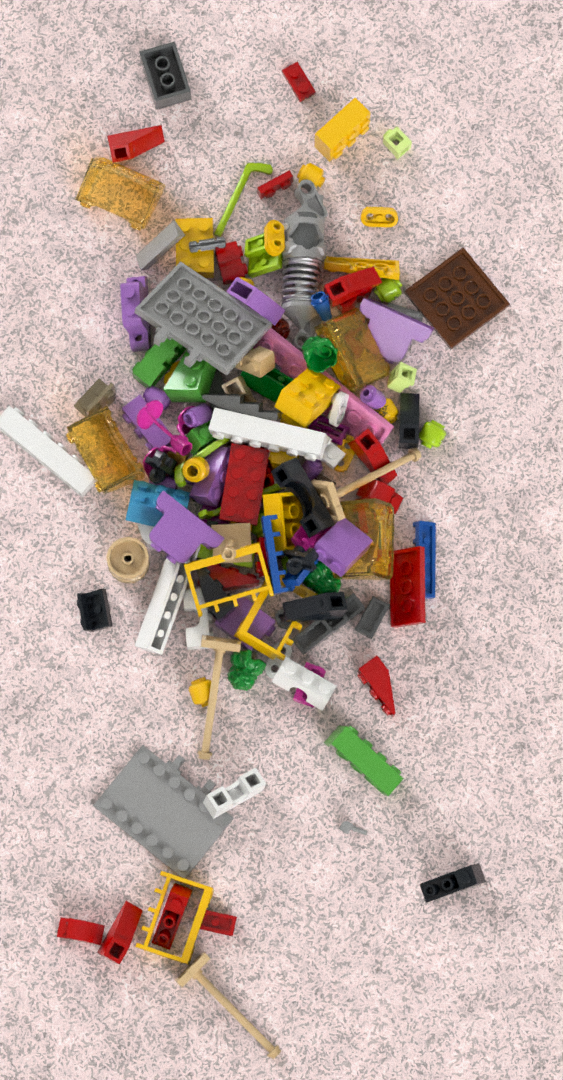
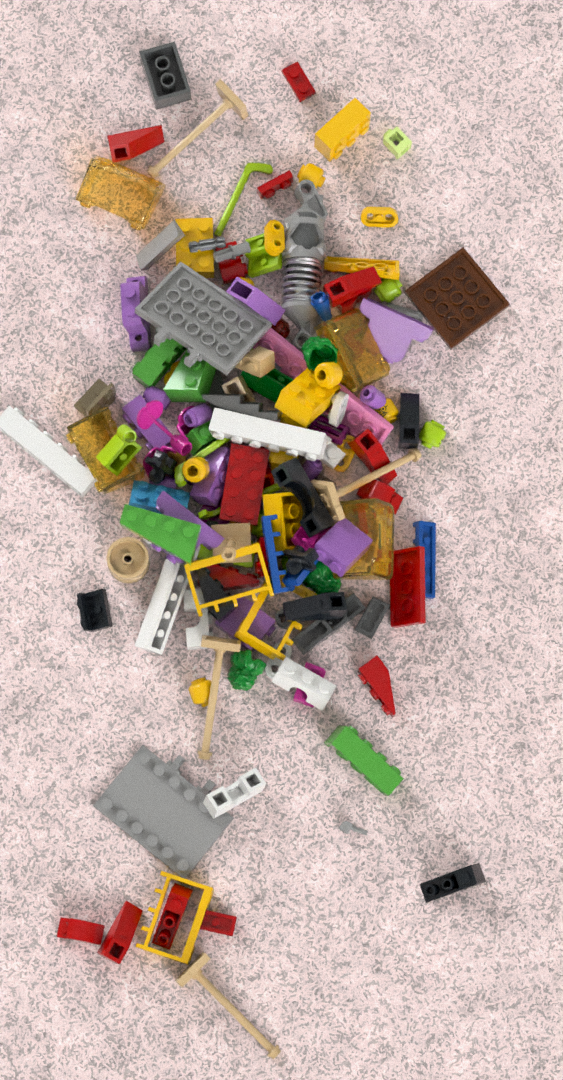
yellowish green brick [387,362,417,393] -> none
none -> lime hinge [96,424,142,476]
none -> bright green wedge [119,504,202,566]
none -> tan tile [146,79,249,179]
none -> light grey axle [213,241,251,263]
none -> yellow head [314,362,342,387]

